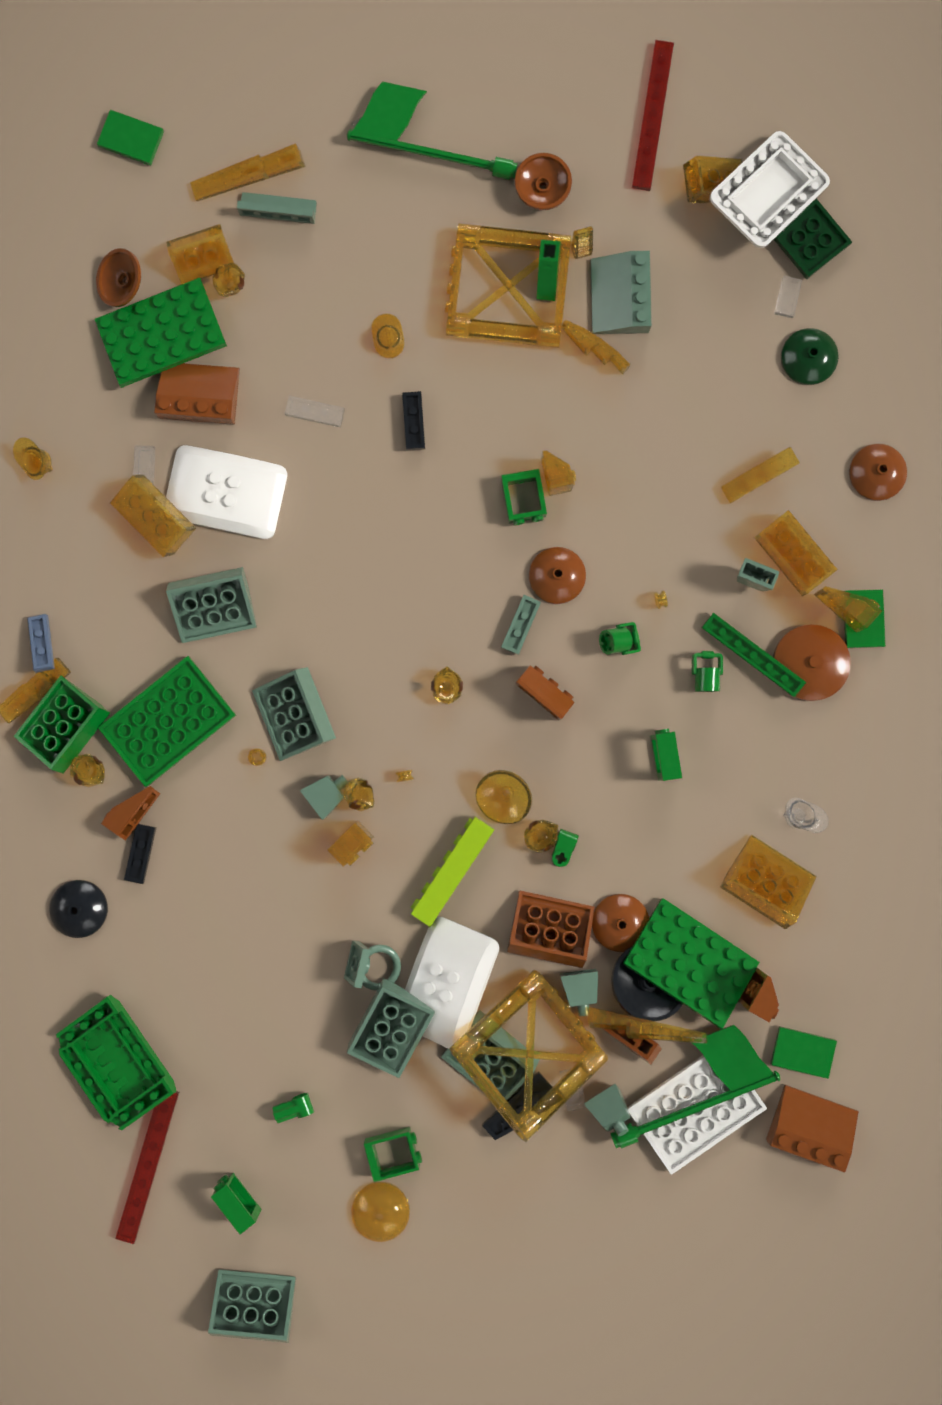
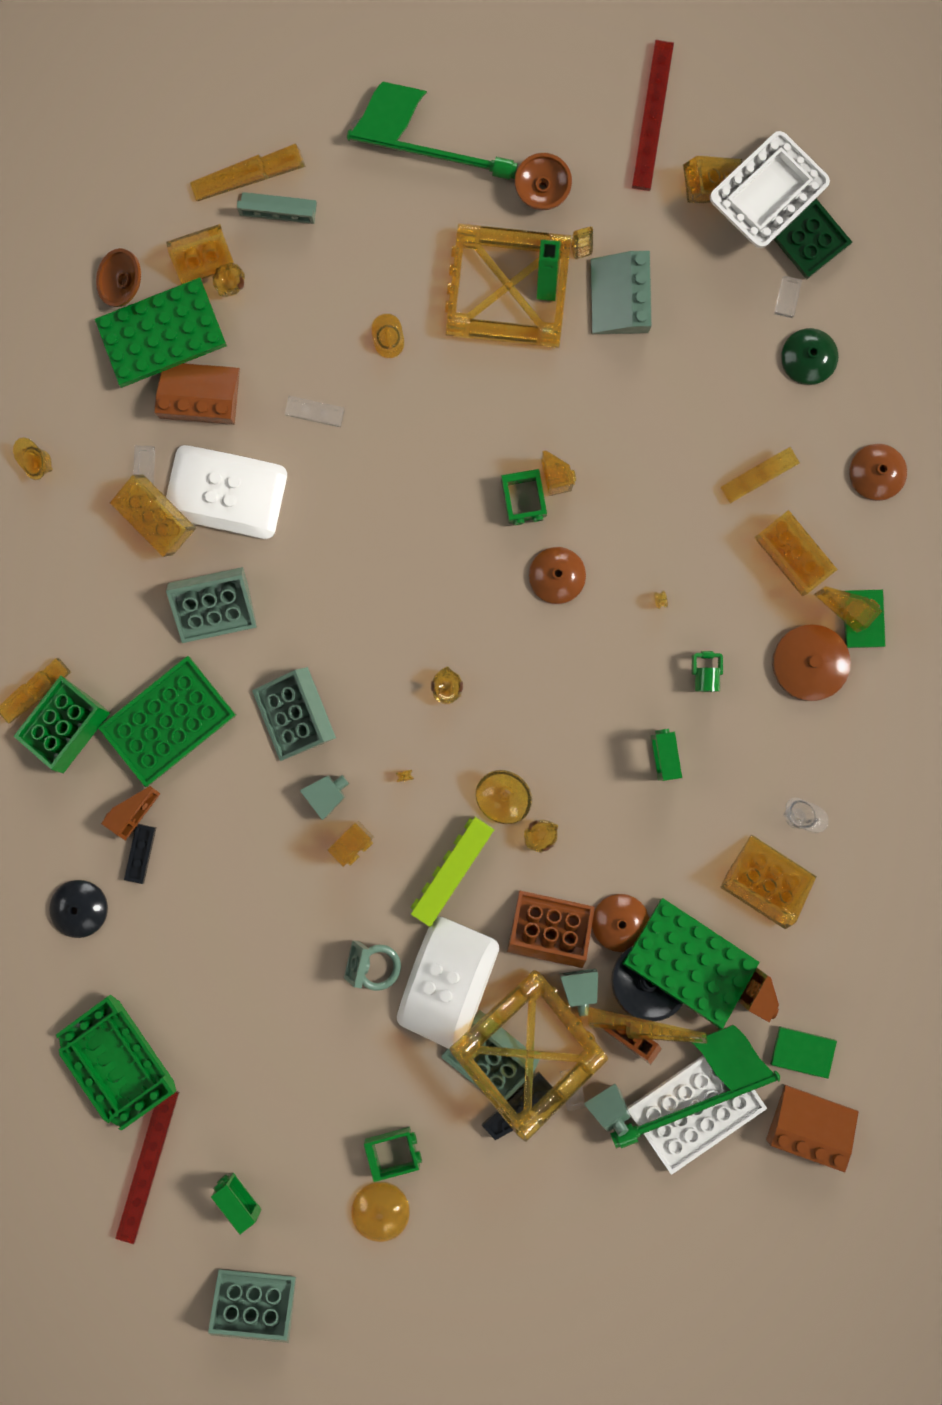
sand blue tile [27,614,55,673] -> none
clear yellow hair [70,754,105,787] -> none
green tile [97,110,164,166] -> none
clear yellow bush [248,749,267,766] -> none
green piece [272,1093,314,1123] -> none
clear yellow hair [344,777,374,811] -> none
sand green slope [347,978,435,1078] -> none
black plate [402,391,425,451] -> none
sand green plate [501,595,541,655] -> none
dark orange slope [515,665,575,720] -> none
green piece [551,829,579,867] -> none
clear yellow slope [562,320,630,375] -> none
green piece [599,622,641,655] -> none
green tile [702,612,806,697] -> none
sand green torso [737,558,780,592] -> none

